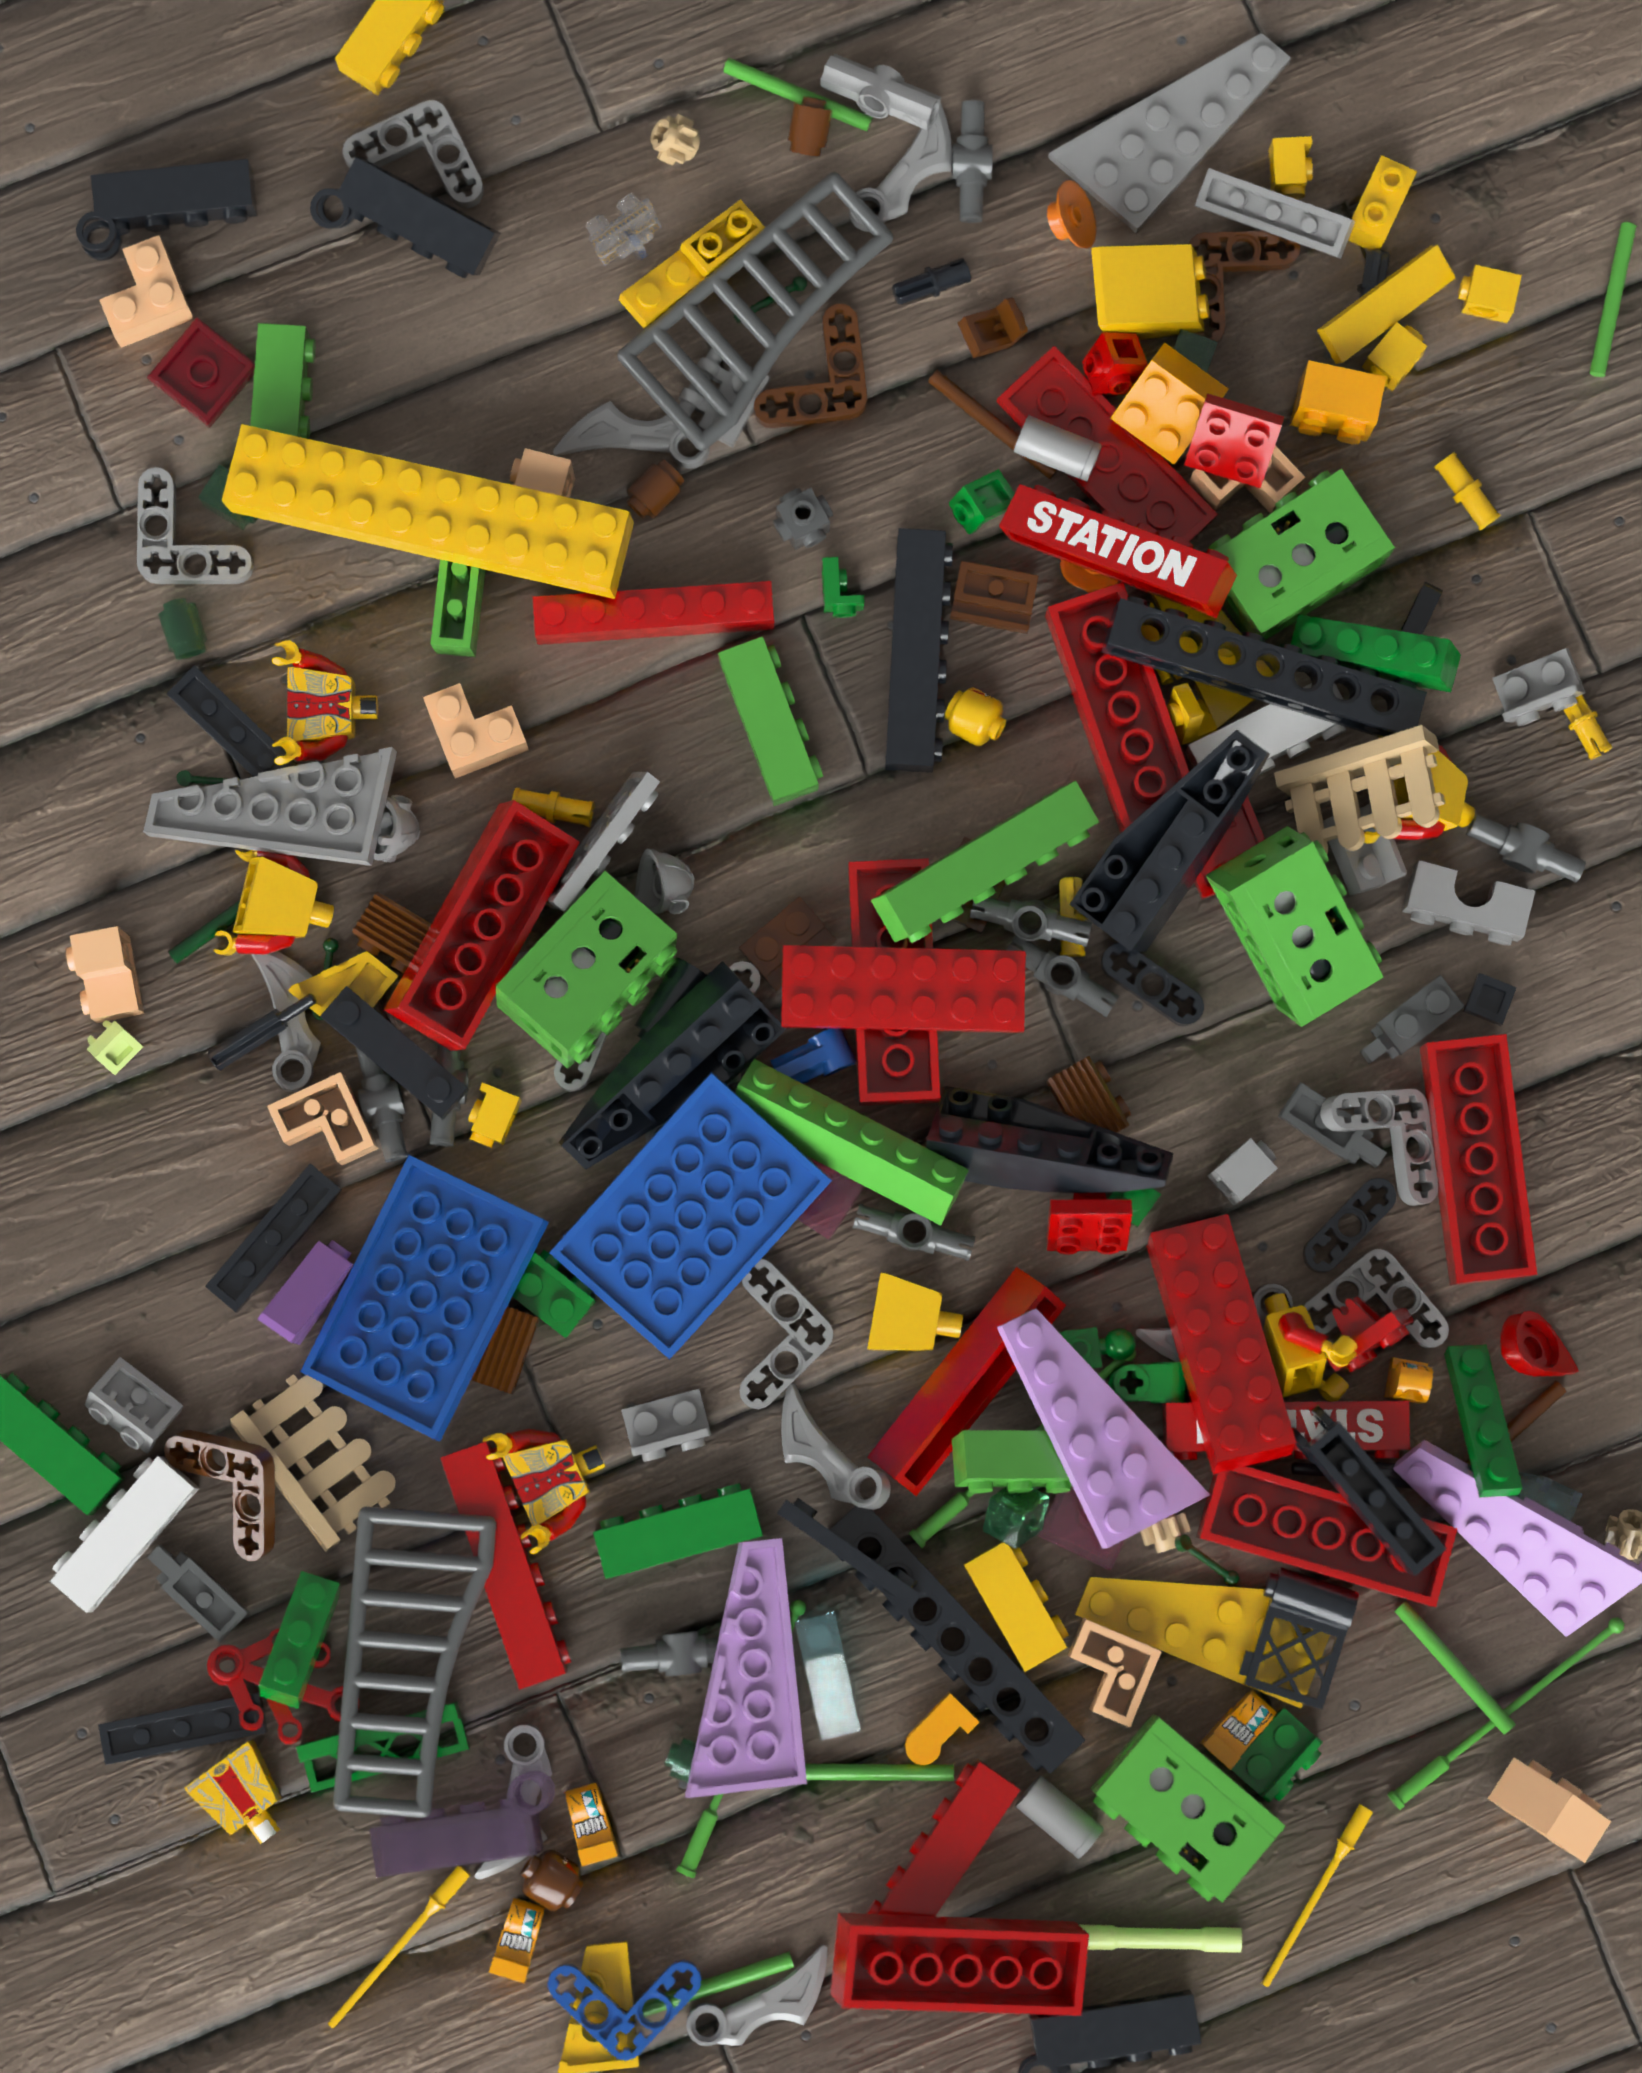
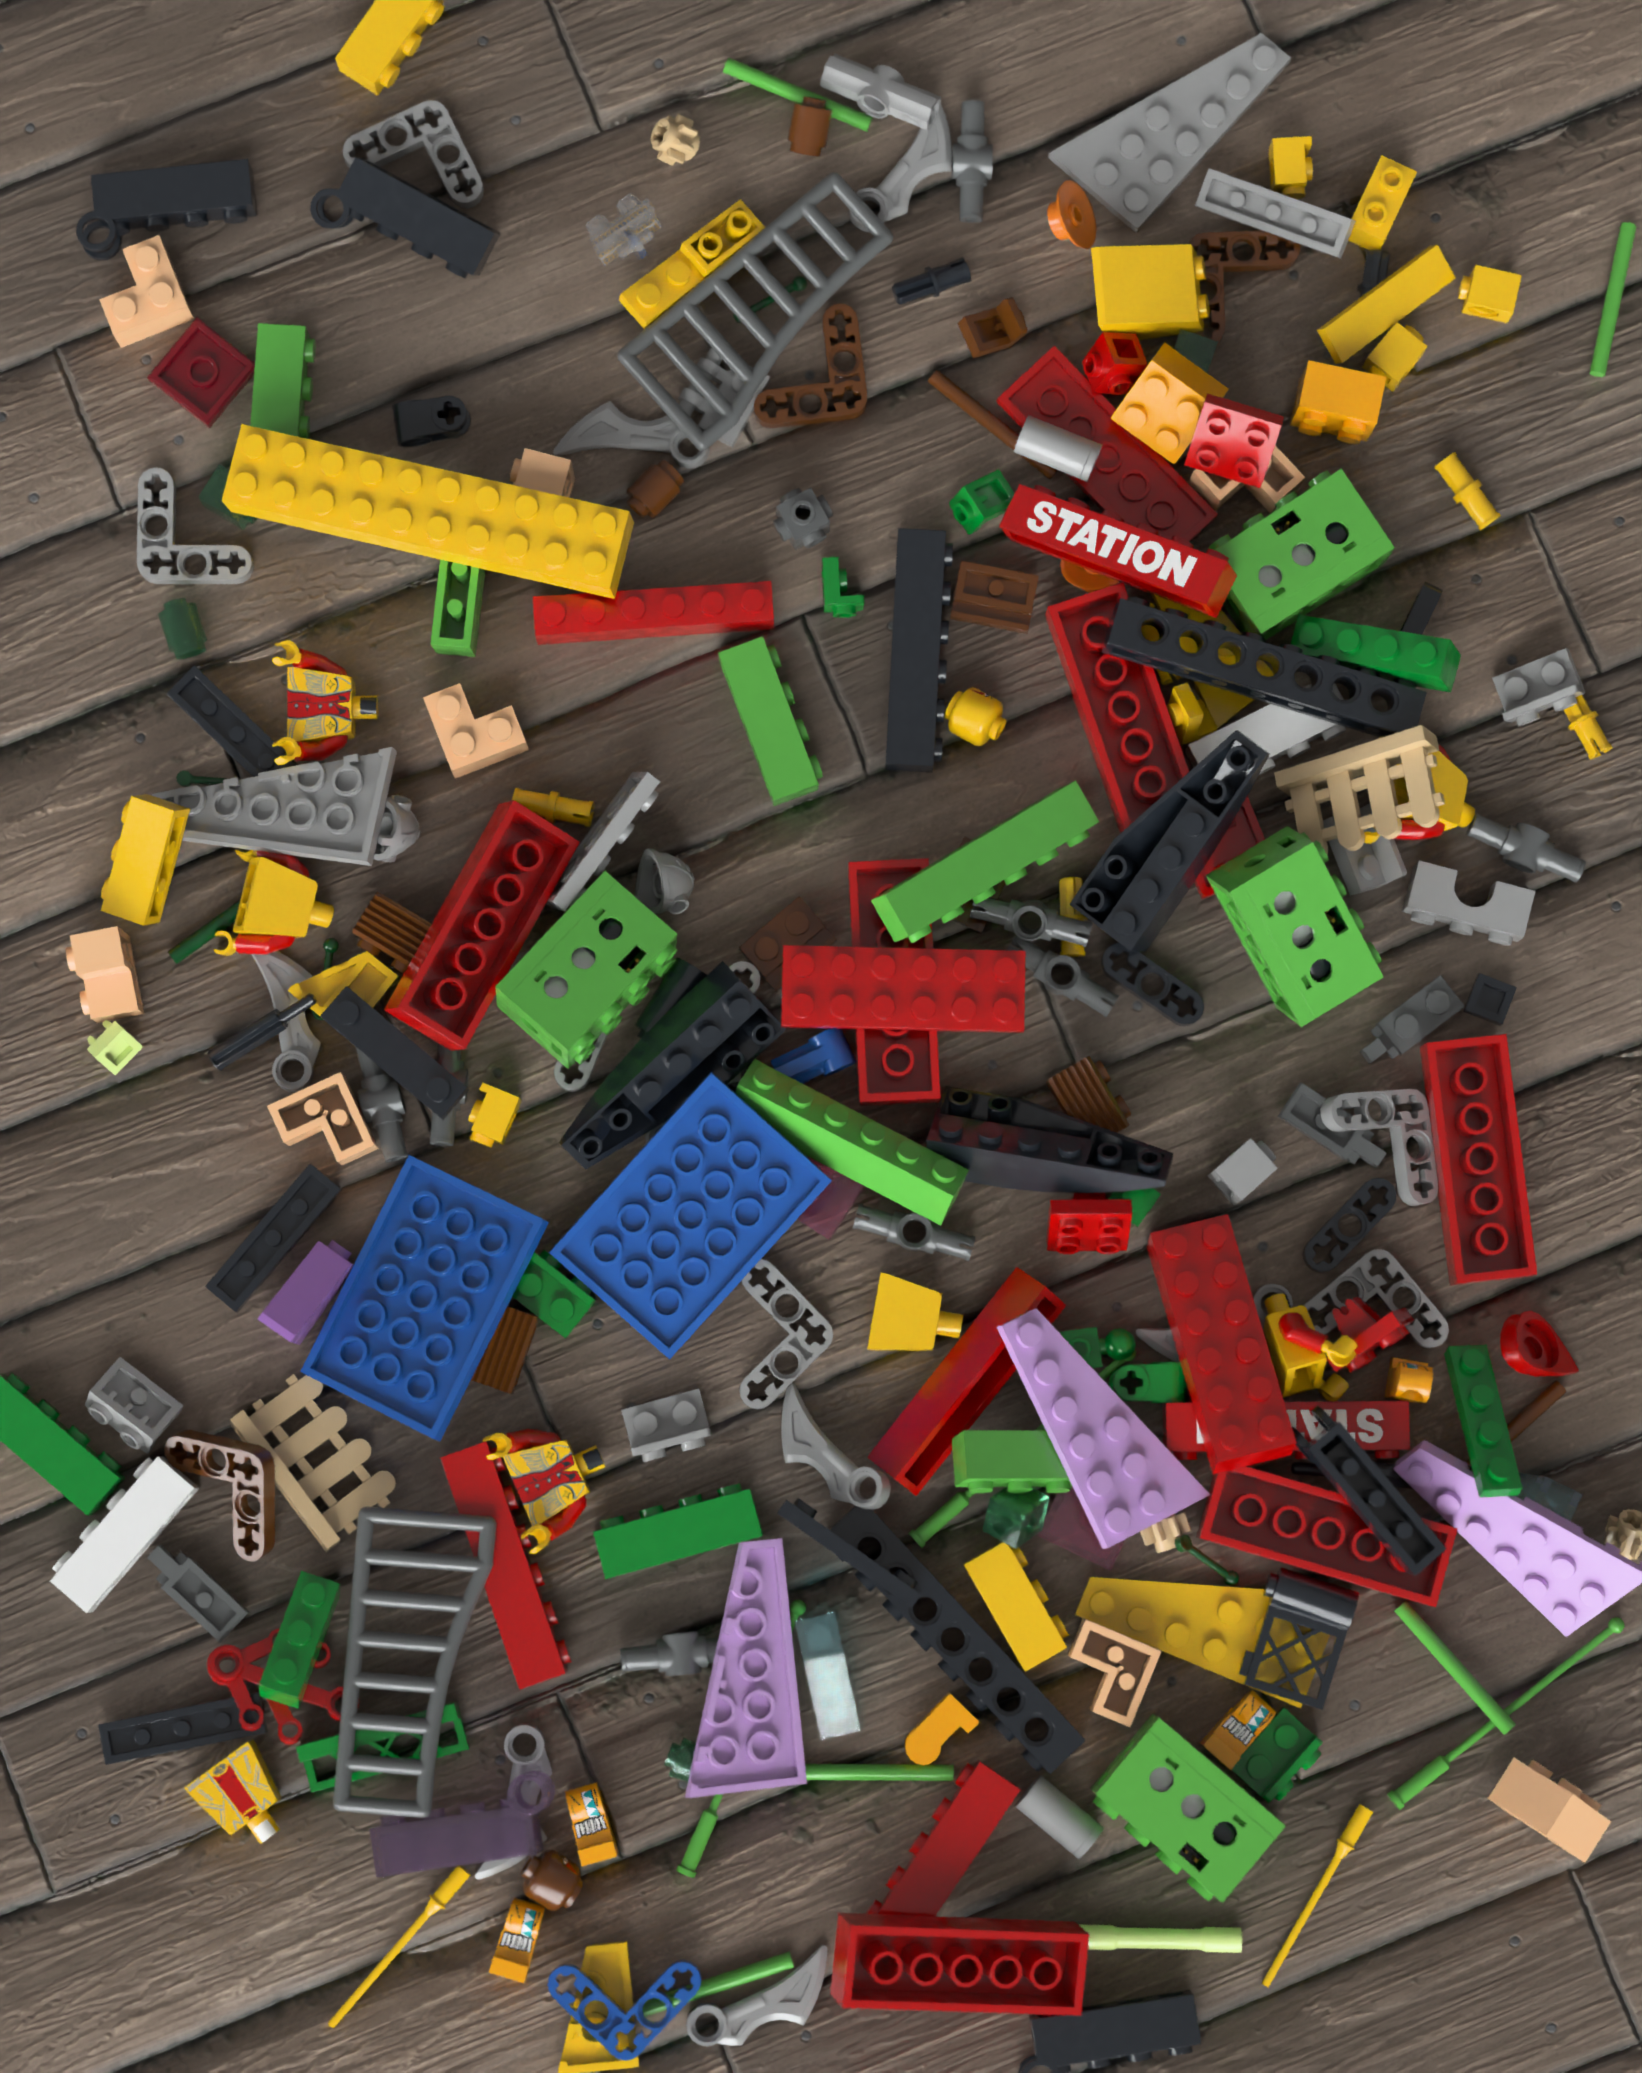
none -> yellow brick [101,794,190,926]
none -> black piece [392,395,471,447]

